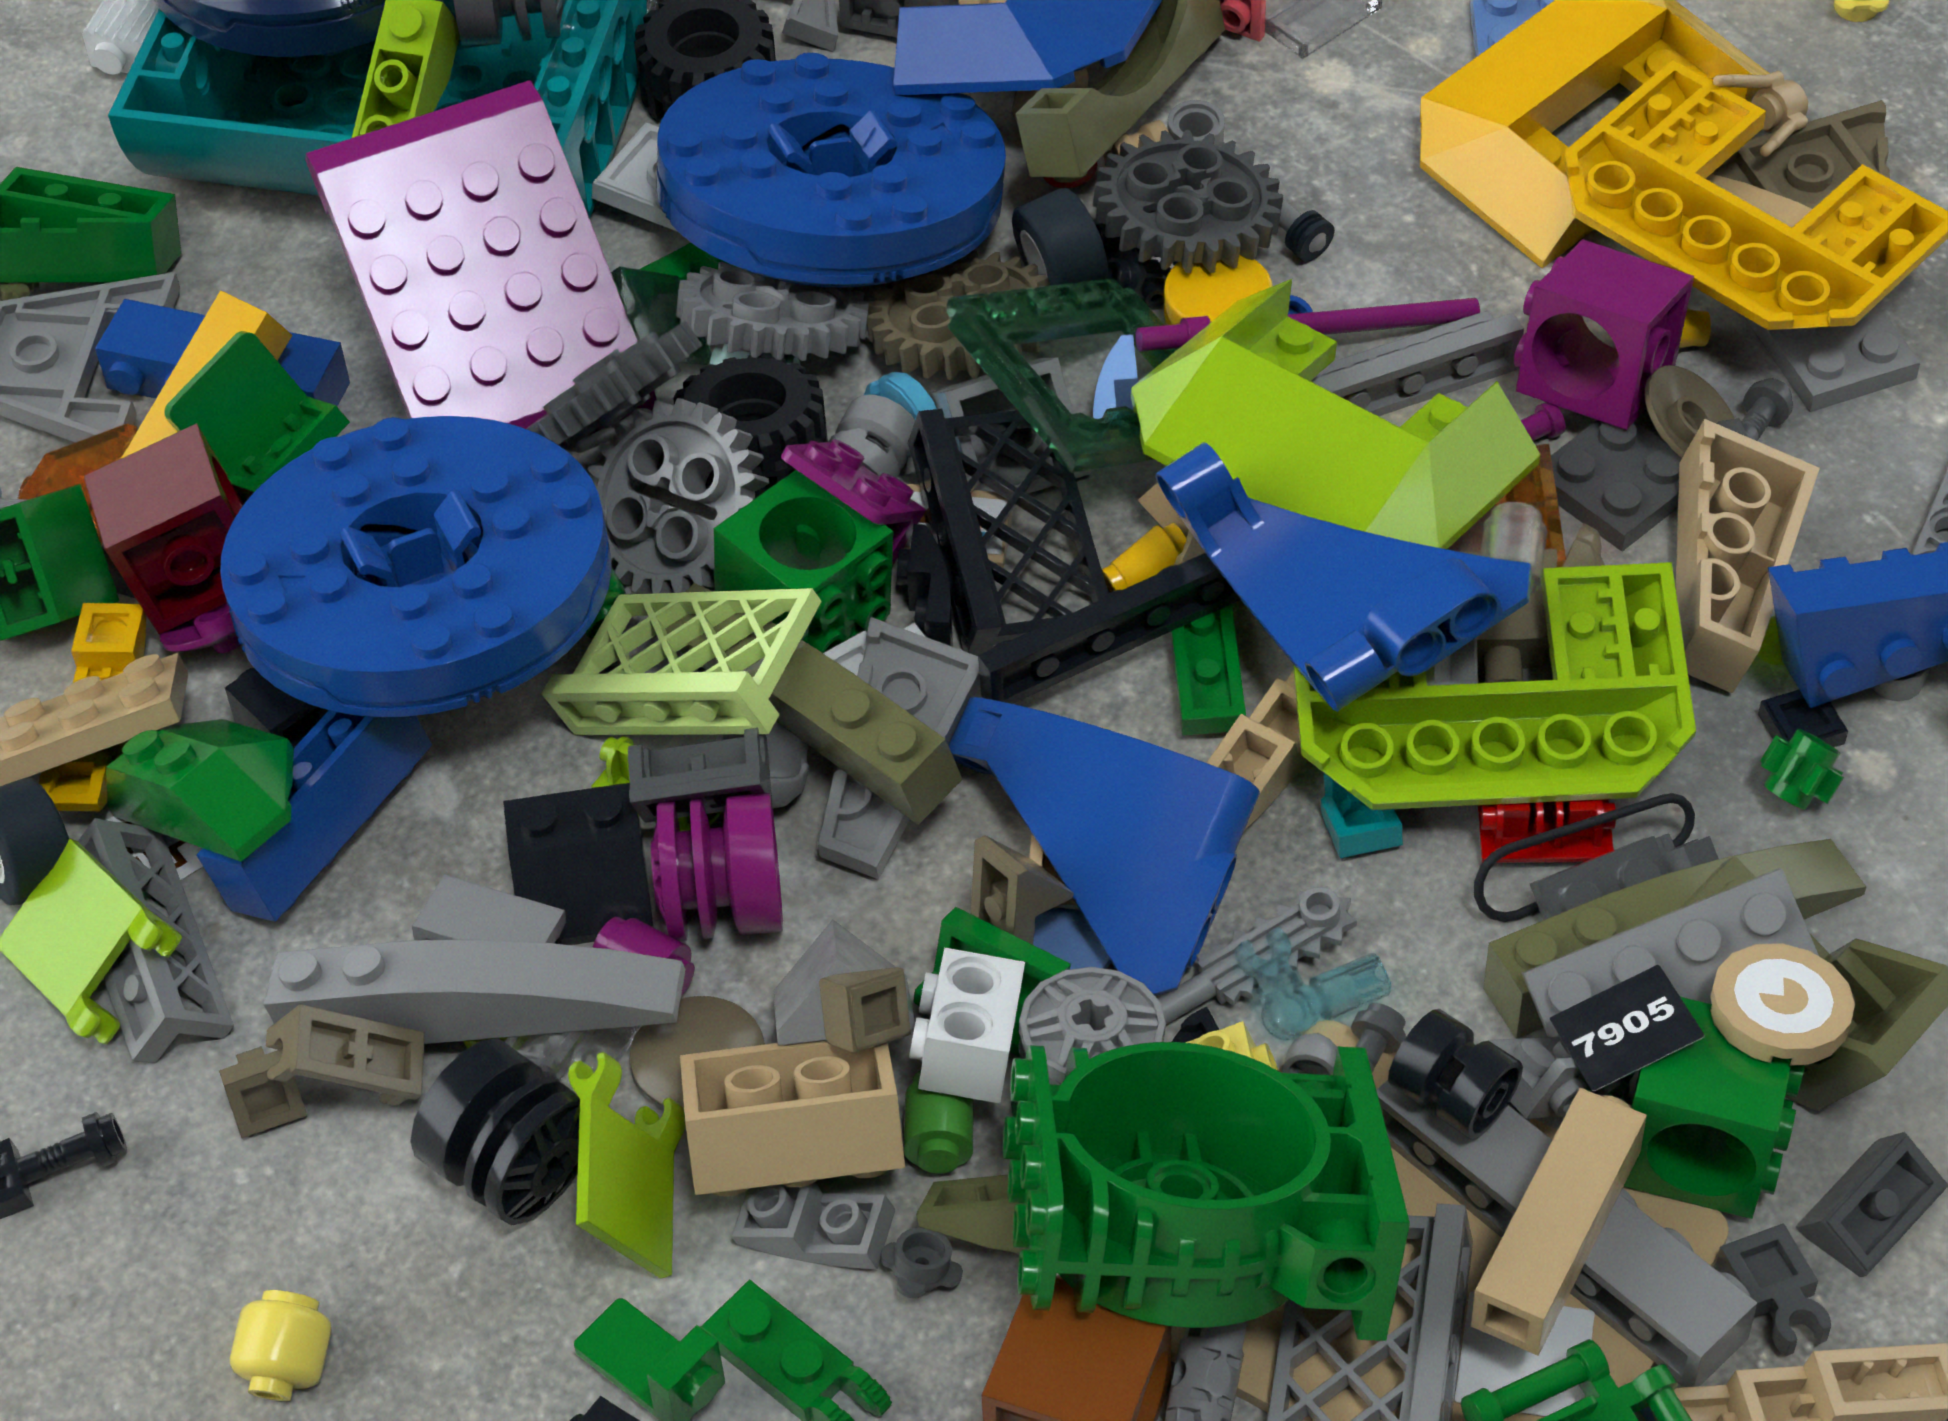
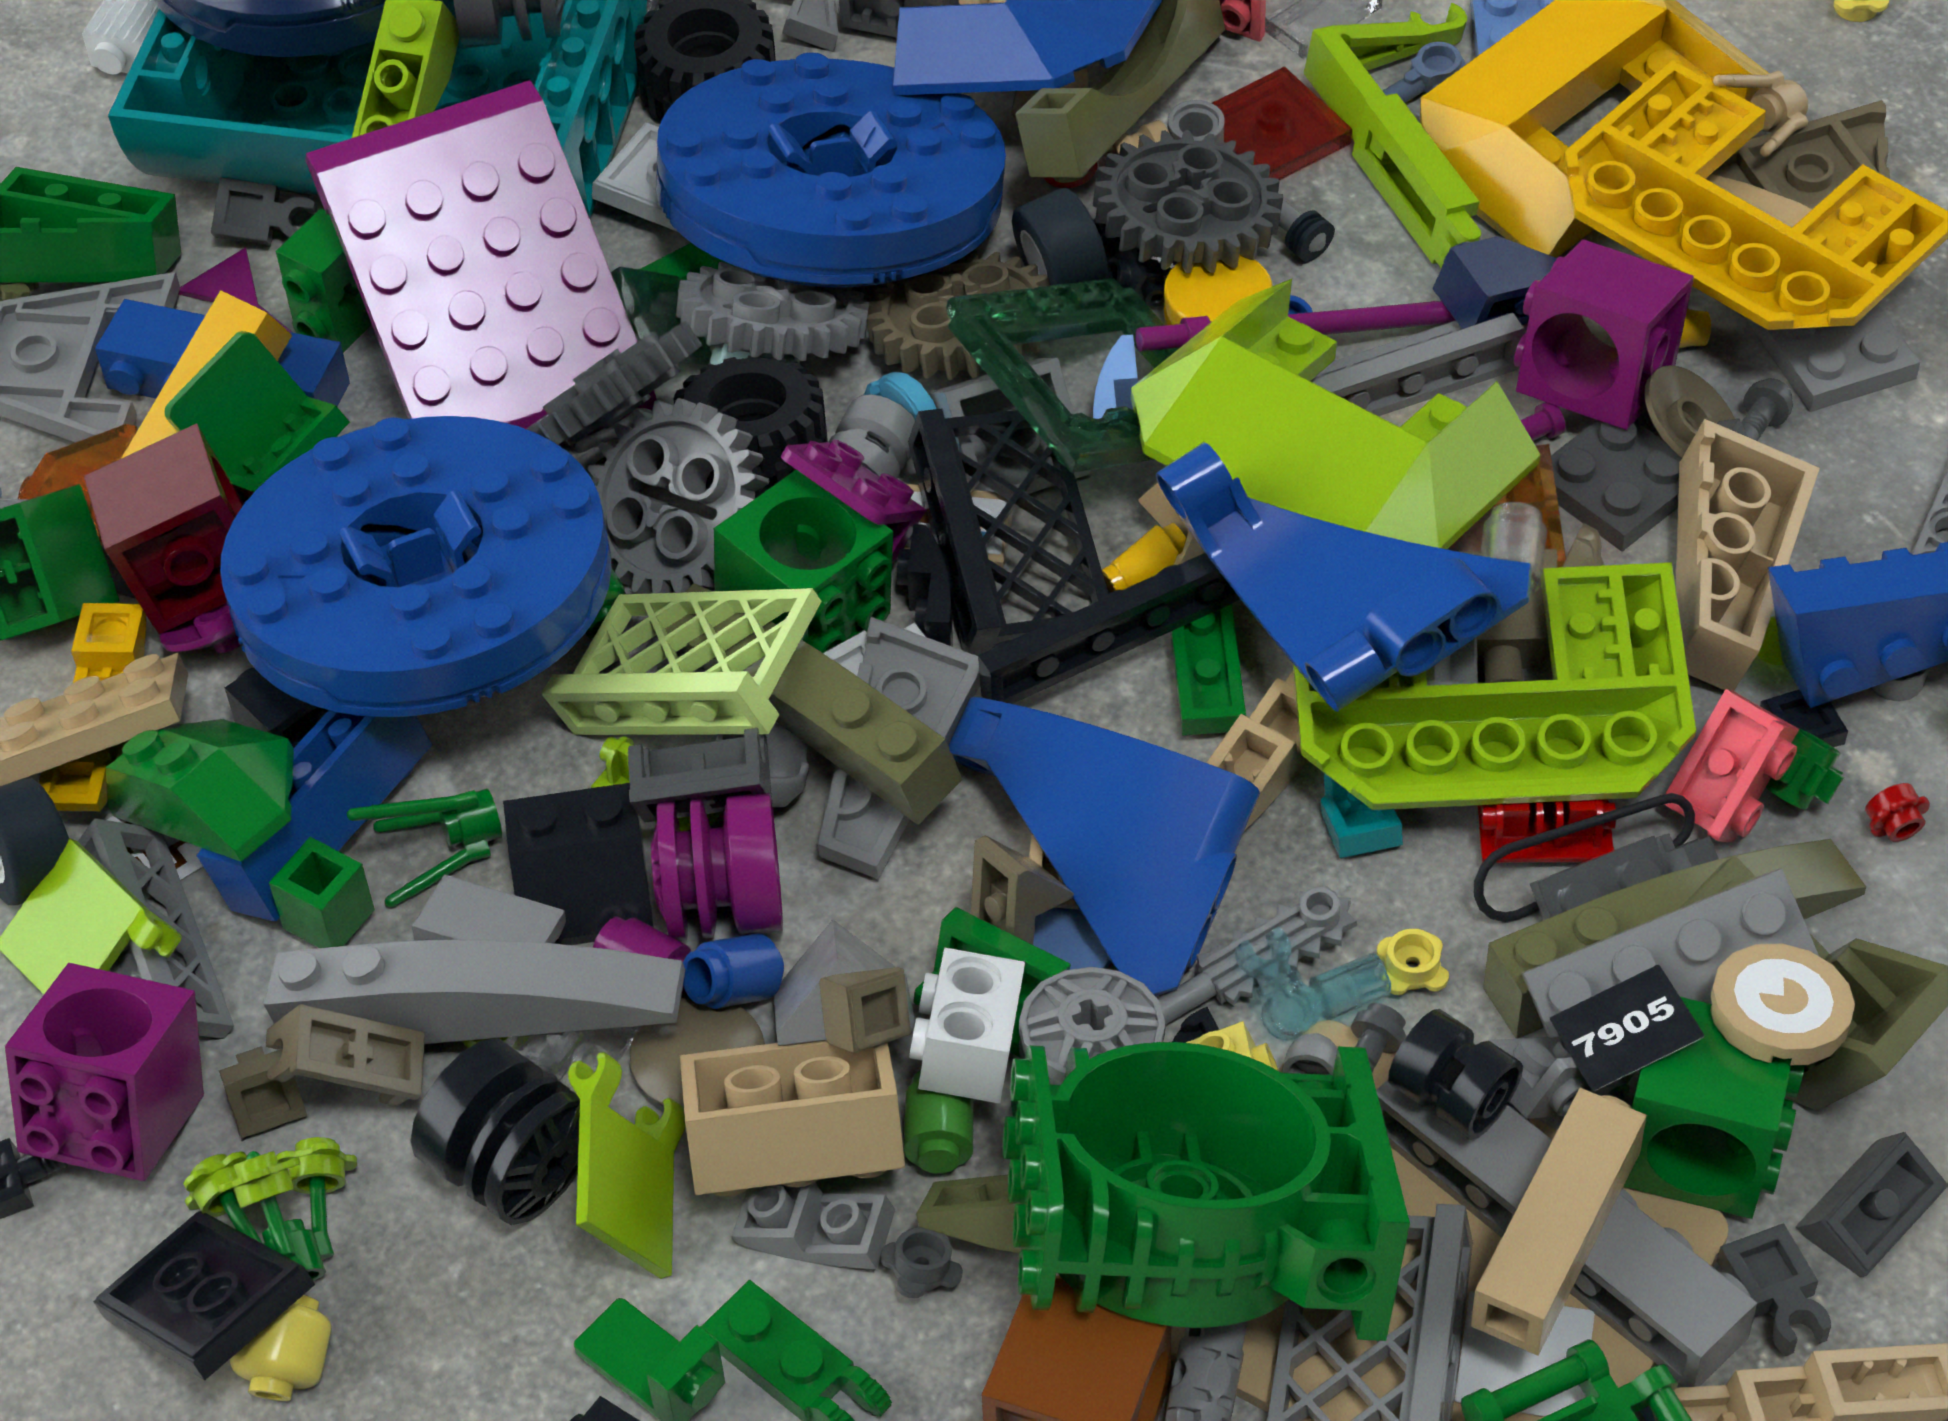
none -> magenta brick [5,962,204,1182]
none -> black tile [93,1211,315,1380]
none -> magenta piece [178,247,293,333]
none -> lime plant [183,1137,357,1281]
none -> dark grey plate [211,177,318,246]
none -> green brick [269,836,375,948]
none -> green brick [276,208,372,353]
none -> green plant [346,788,502,908]
none -> blue brick [683,933,784,1009]
none -> clear red plate [1212,66,1352,180]
none -> lime hinge [1304,3,1481,268]
none -> light yellow plate [1377,929,1449,995]
none -> sand blue plate [1383,42,1466,103]
none -> dark blue slope [1433,236,1557,329]
none -> coral bracket [1664,689,1799,843]
none -> red plate [1865,783,1930,842]

